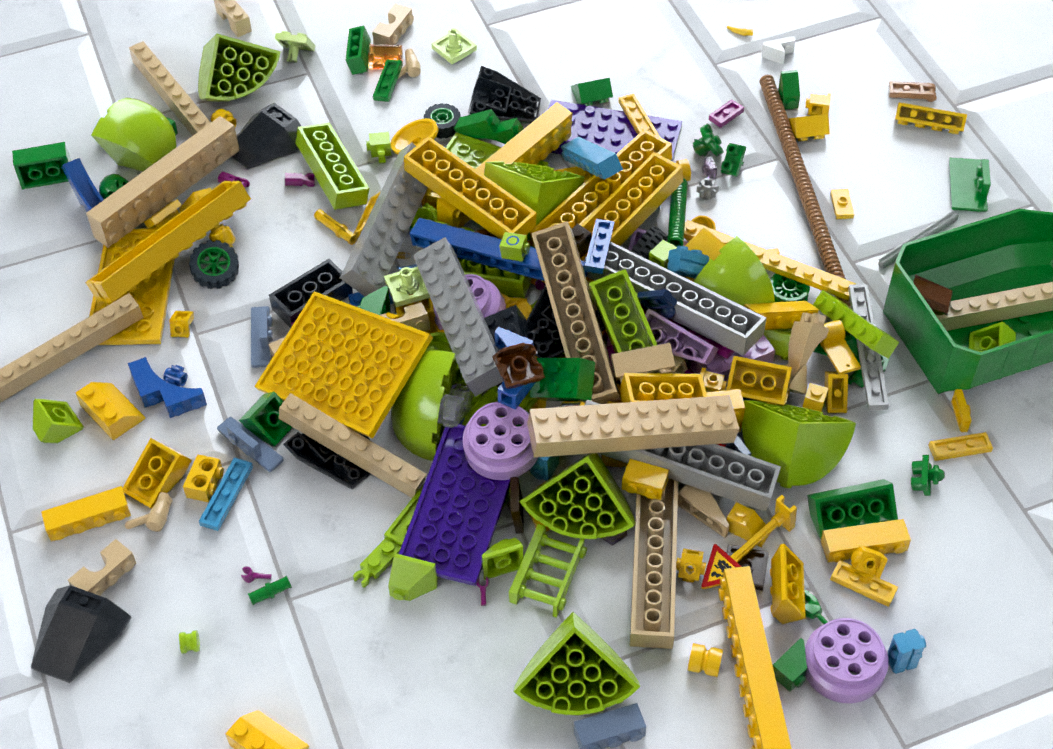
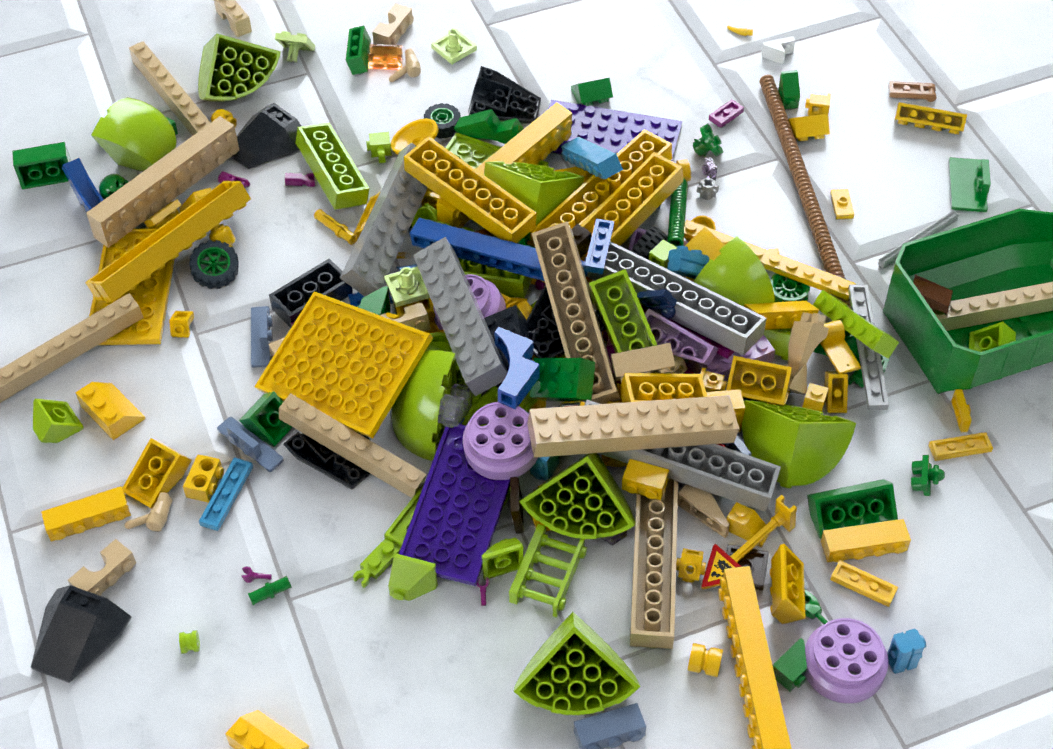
blue arch [127,357,207,418] -> none
blue gear [163,365,188,387] -> none
green tile [372,60,403,102] -> none
reddish brown slope [492,342,545,389] -> none
lime brick [499,232,530,262] -> none
yellow tile [618,93,660,137] -> none
green hips [720,143,747,177] -> none
yellow brick [851,545,888,578] -> none

